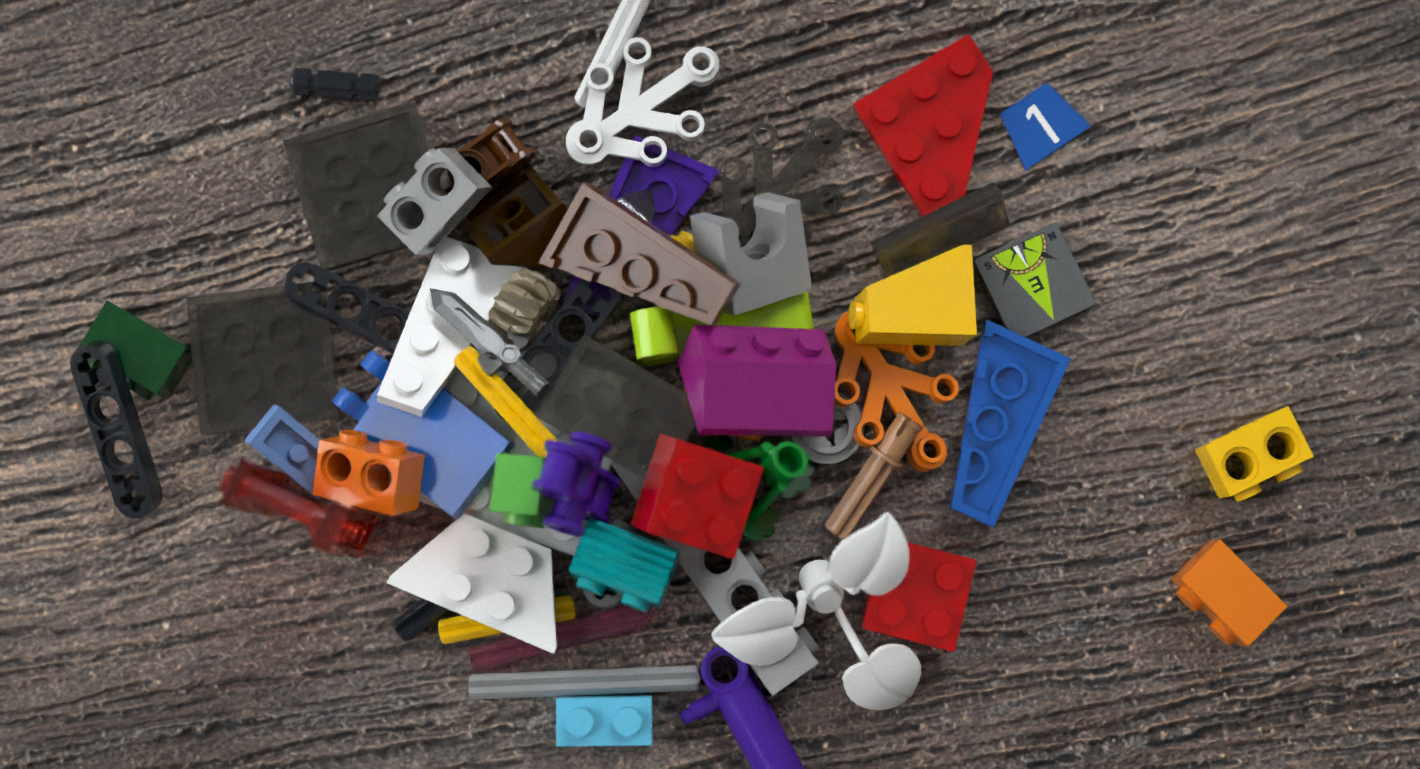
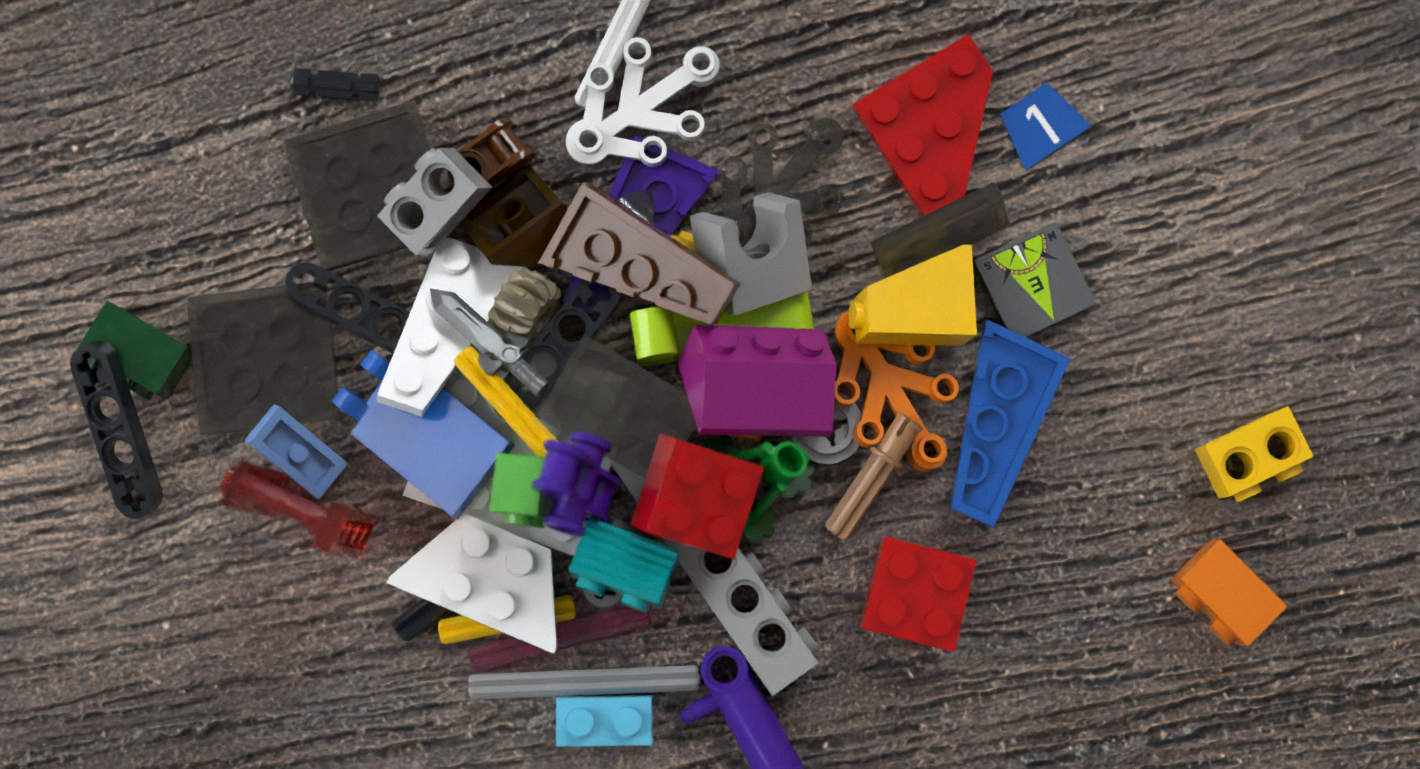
orange brick [312,430,425,516] -> none
white plant [711,512,921,710] -> none

